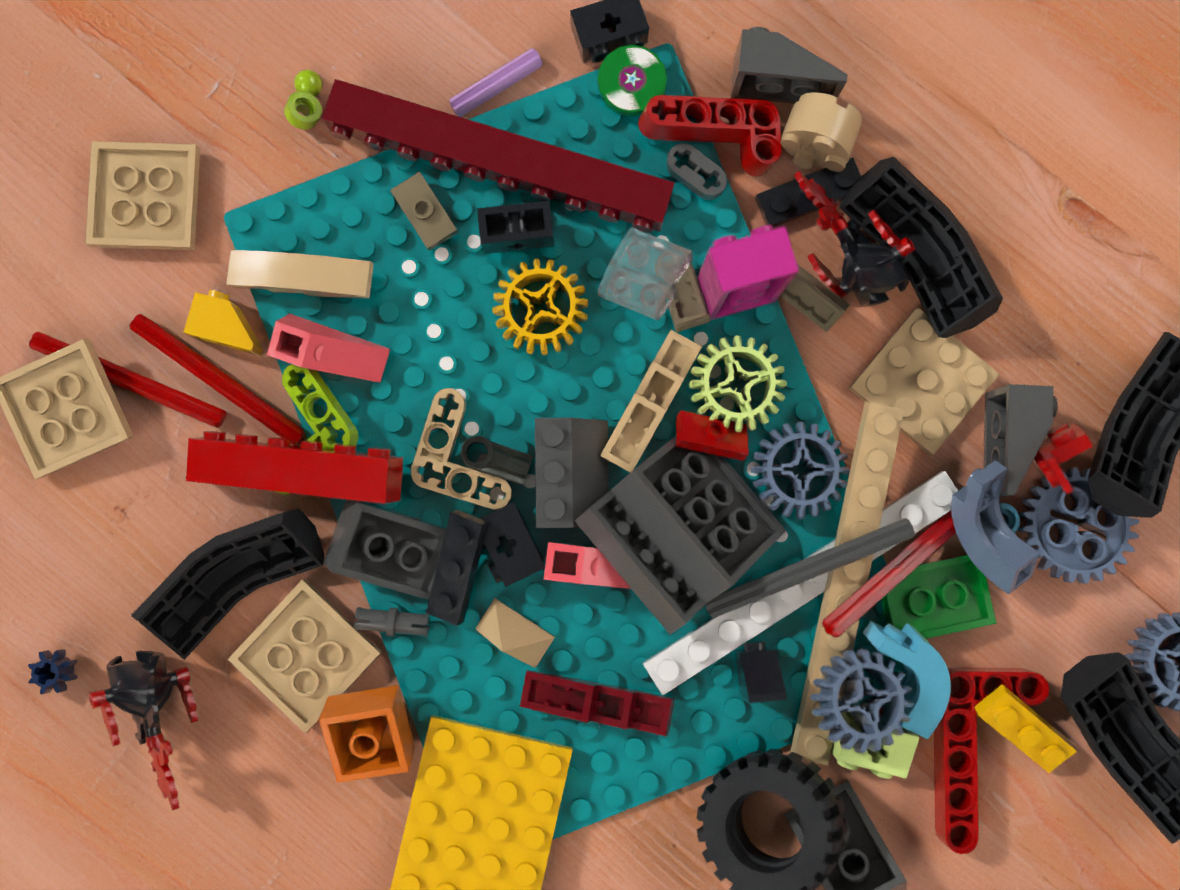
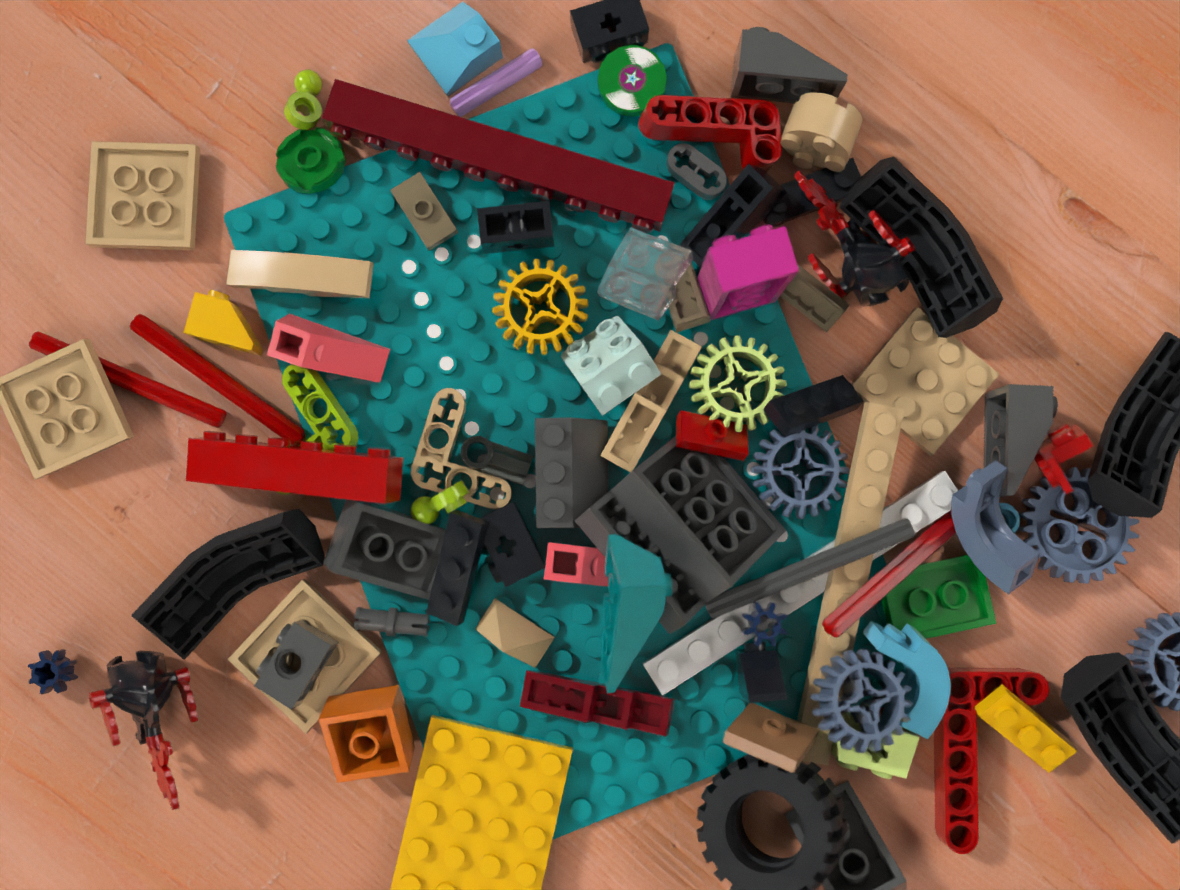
none -> dark grey brick [254,620,339,710]
none -> green tile [275,127,346,194]
none -> medium azure slope [407,1,503,96]
none -> lime plate [411,480,469,524]
none -> light aqua bracket [561,316,661,416]
none -> teal wedge [601,534,672,693]
none -> black slope [679,164,787,268]
none -> medium nougat plate [723,703,819,773]
none -> dark blue gear [742,601,788,647]
none -> black plate [763,375,864,437]

